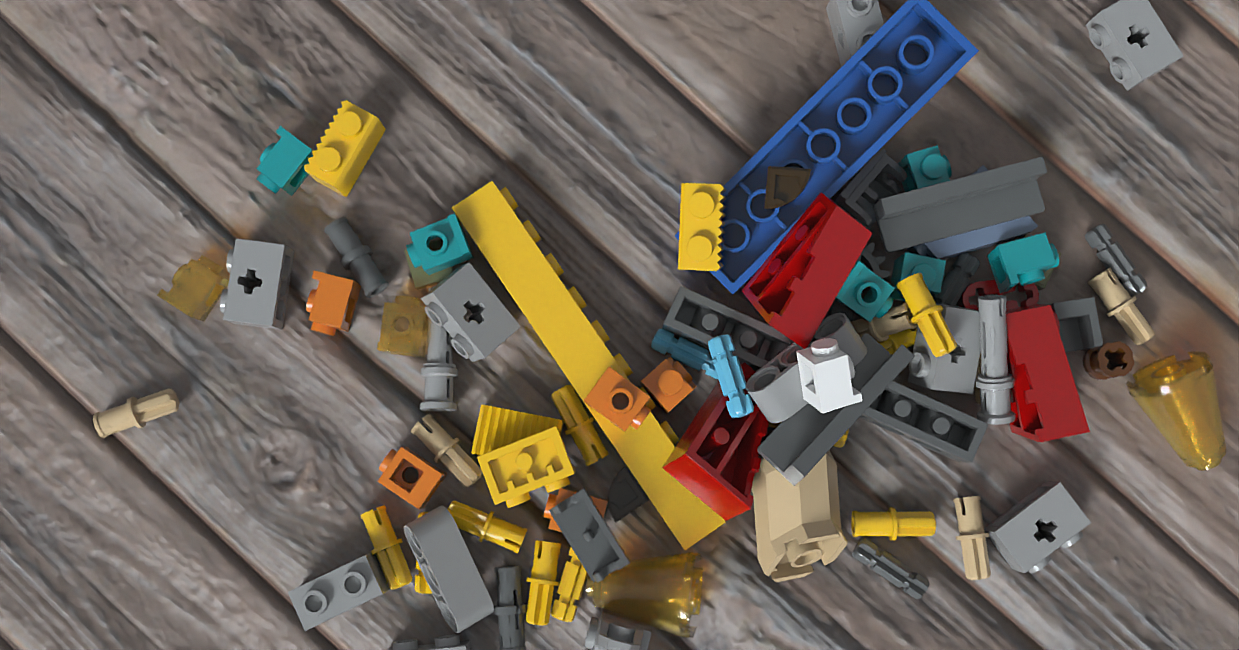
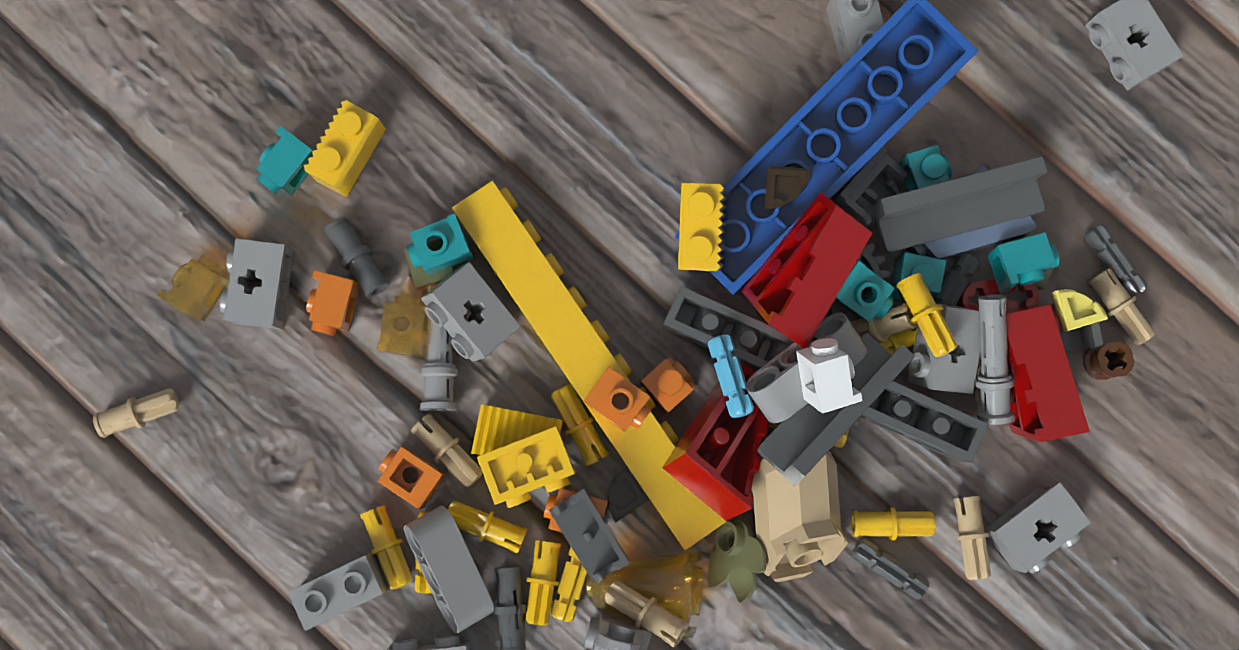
medium azure axle [651,329,718,379] -> none
clear yellow cone [1126,351,1227,471] -> none
none -> tan axle [604,580,689,648]
none -> olive plate [708,519,766,604]
none -> light yellow tile [1051,289,1108,332]

